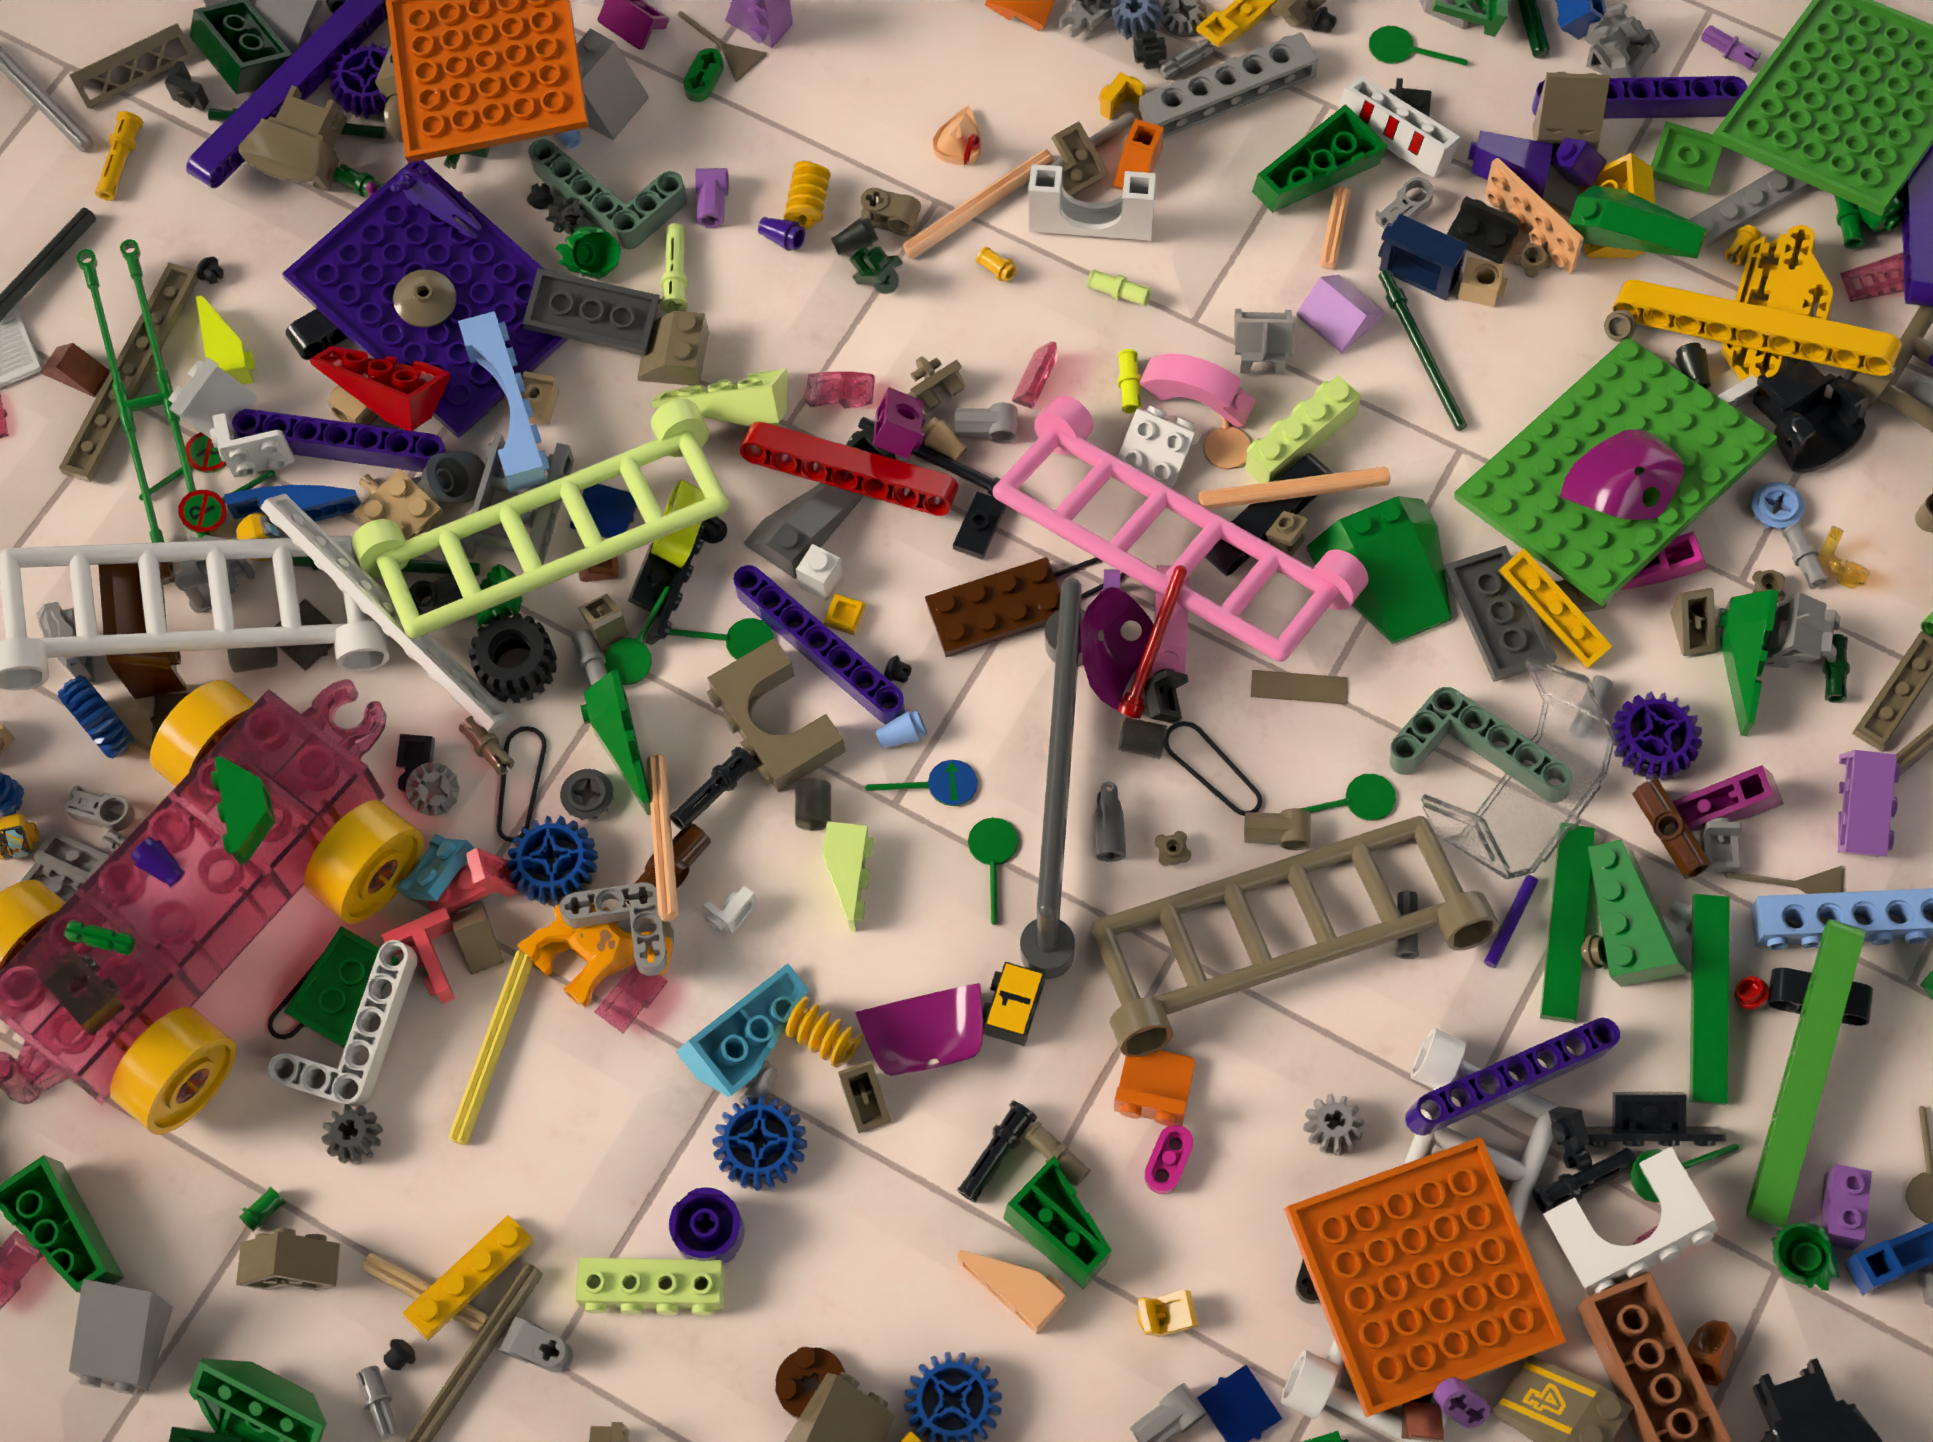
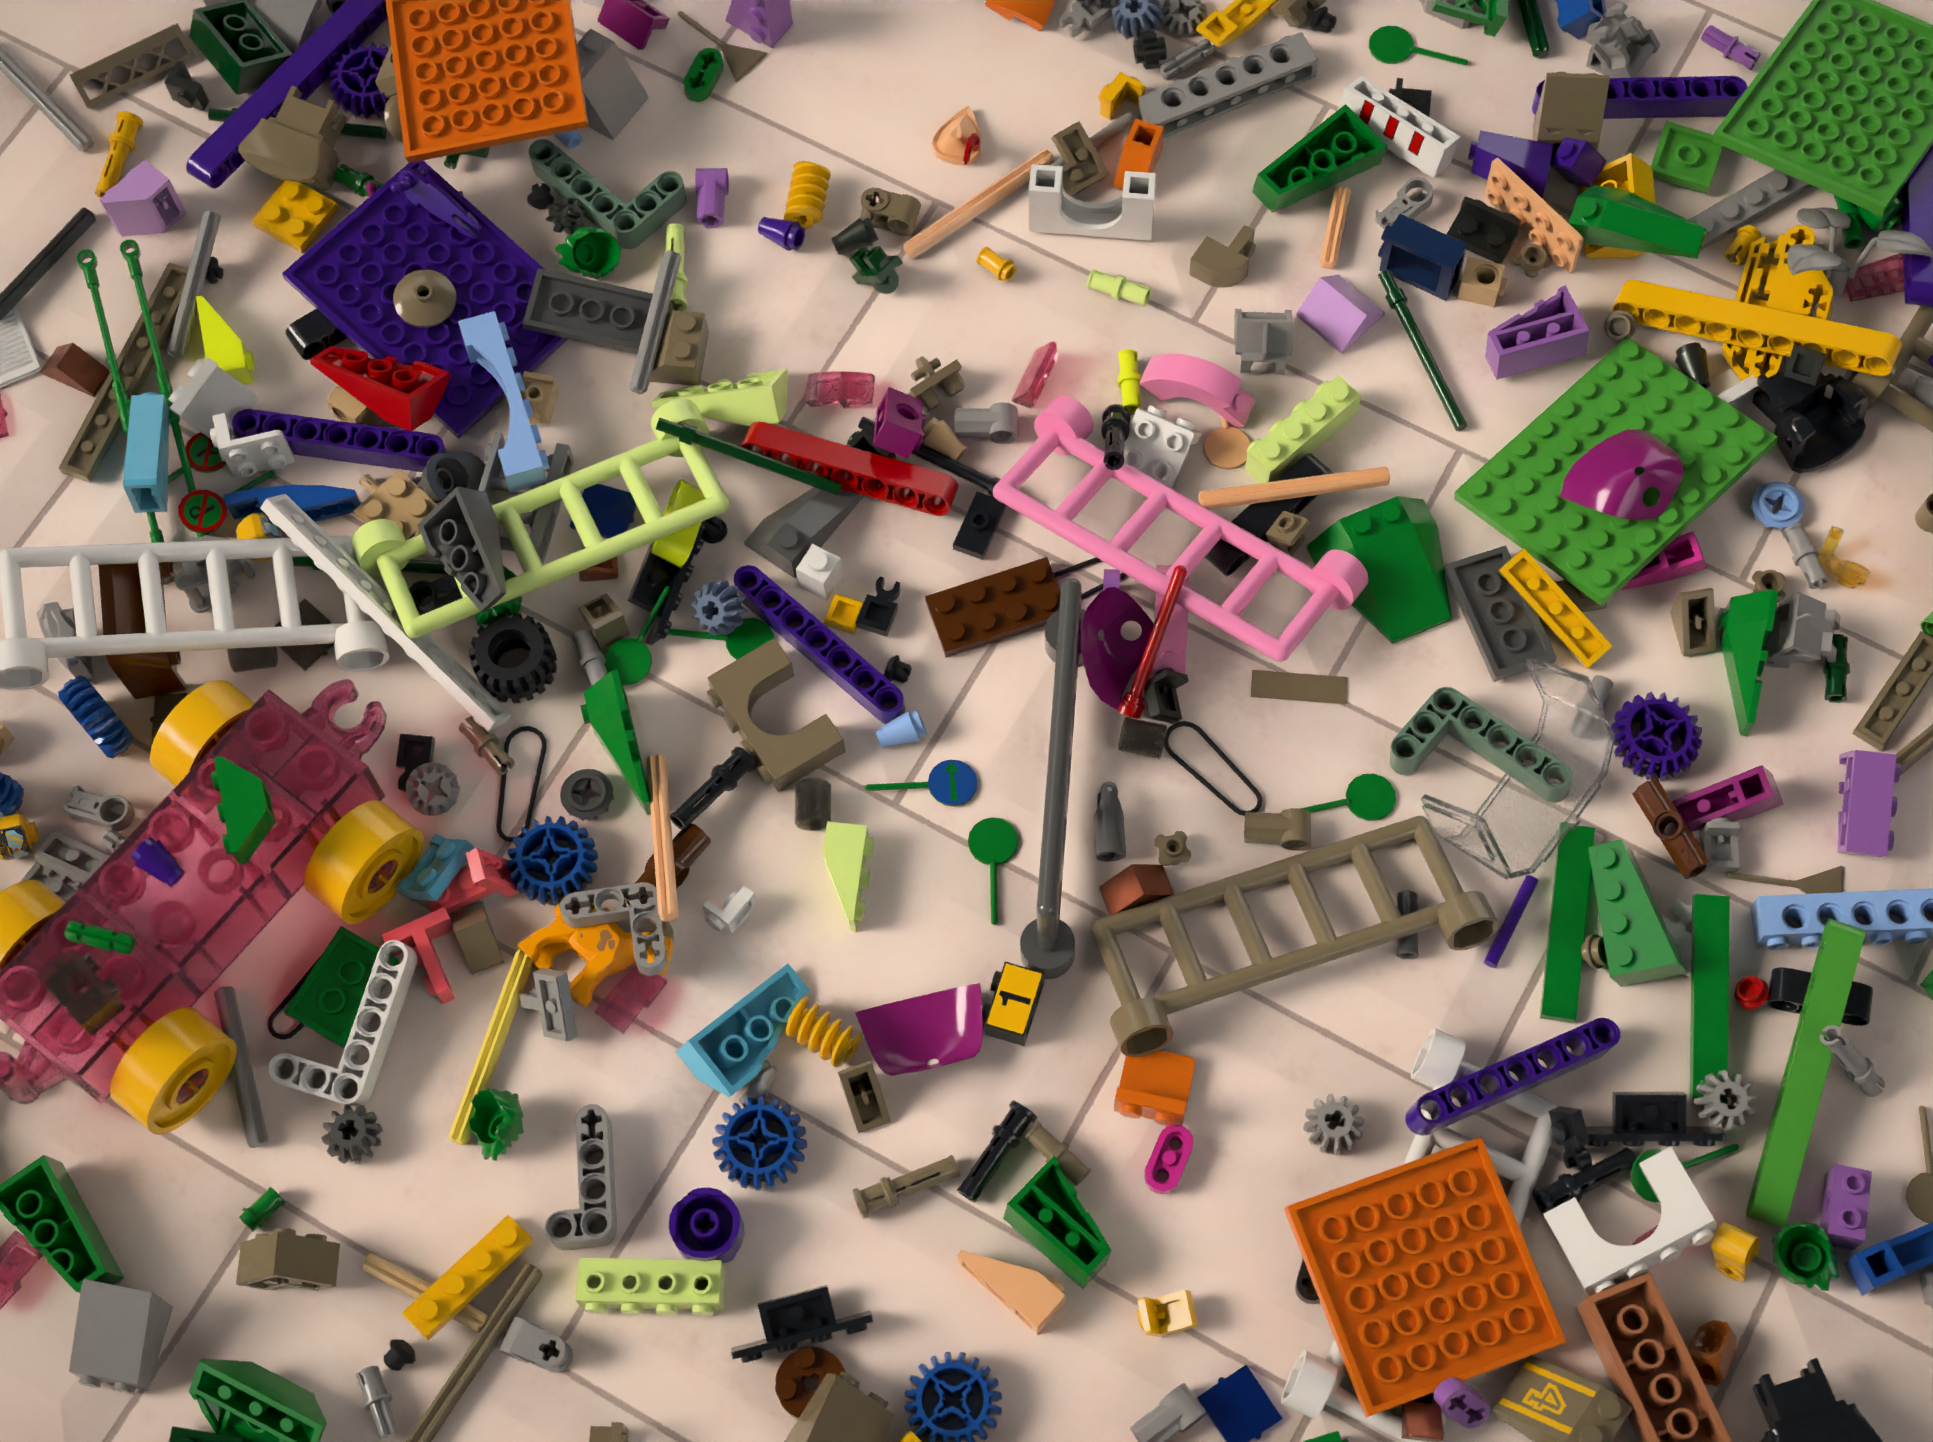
none -> lavender slope [99,159,186,236]
none -> medium azure slope [123,392,169,513]
none -> light grey axle [167,211,221,358]
none -> light grey axle [214,986,268,1148]
none -> yellow plate [252,181,339,254]
none -> dark grey wedge [418,486,506,612]
none -> green hair [469,1088,524,1161]
none -> light grey hinge [520,968,577,1041]
none -> light grey beam [545,1104,617,1250]
none -> light grey axle [629,250,681,394]
none -> dark green bar [656,418,842,495]
none -> sand blue gear [690,580,748,636]
none -> black bracket [731,1285,873,1363]
none -> dark tan pin [852,1155,960,1219]
none -> black plate [856,576,901,637]
none -> copper slope [1099,864,1174,915]
none -> black pin [1101,404,1130,470]
none -> dark tan brick [1189,225,1256,288]
none -> medium lavender wedge [1485,285,1590,380]
none -> light grey gear [1694,1070,1757,1131]
none -> yellow piece [1711,1221,1761,1282]
none -> pearl dark grey plate [1783,344,1827,386]
none -> light grey plant [1787,207,1933,295]
none -> light grey pin [1819,1025,1885,1097]

